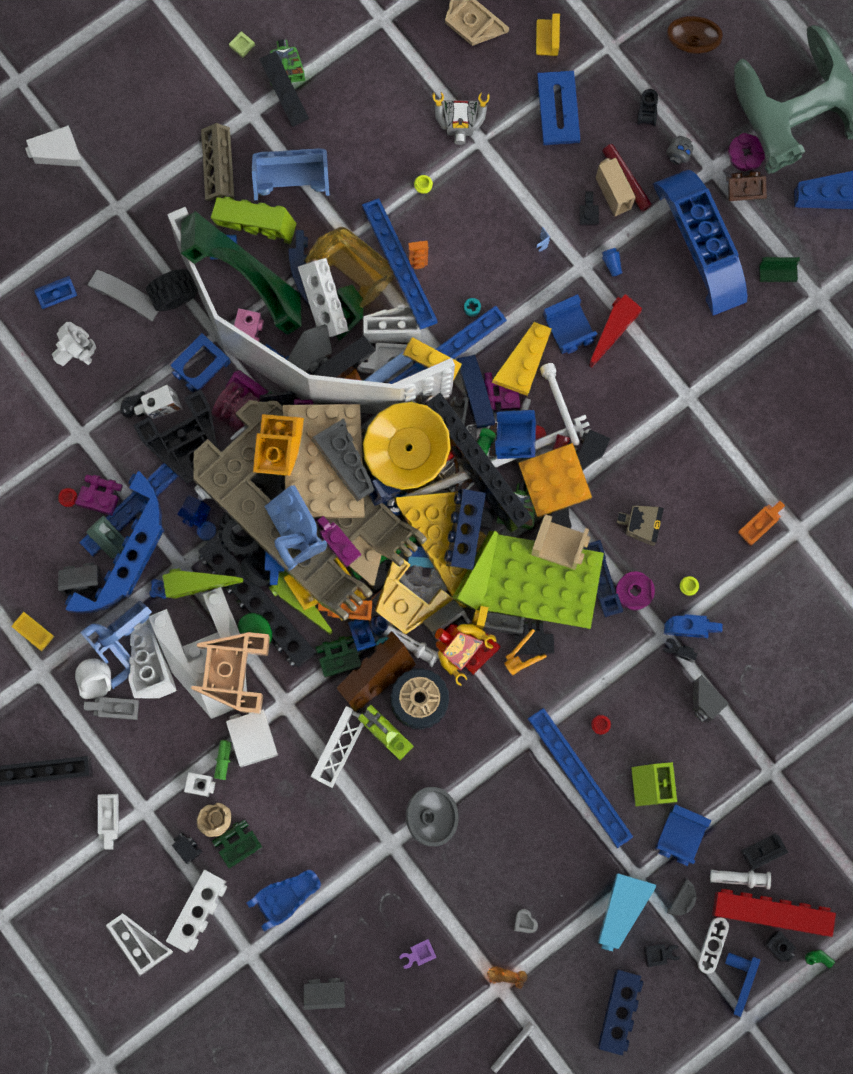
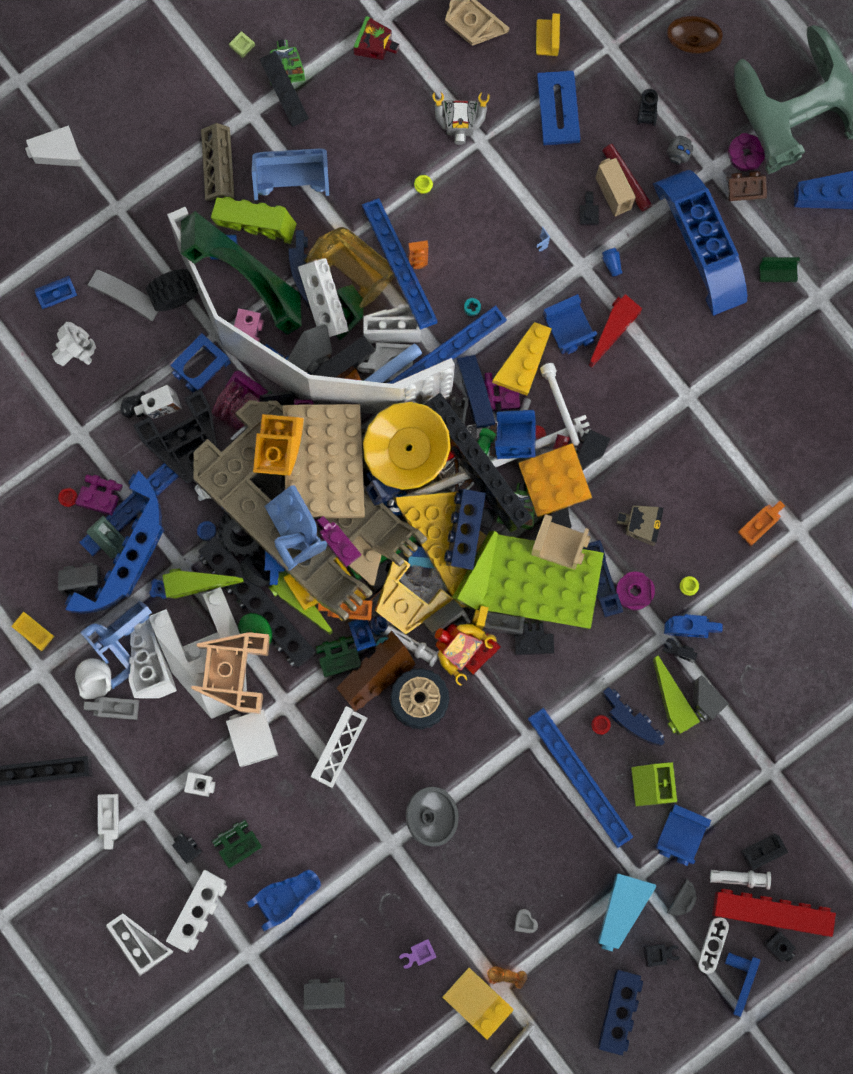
clear blue brick [177,495,212,528] -> none
tan hair [197,803,231,837] -> none
bright green axle [214,740,232,780] -> none
dark grey wing [312,418,374,502] -> none
lime plate [358,705,414,761] -> none
yellow plate [402,337,462,381] -> none
light orange plant [504,629,547,676] -> none
green arm [805,950,835,969] -> none
none -> dark red torso [354,16,400,60]
none -> yellow slope [443,968,514,1040]
none -> dark blue slope [601,687,665,747]
none -> lime slope [653,656,700,735]

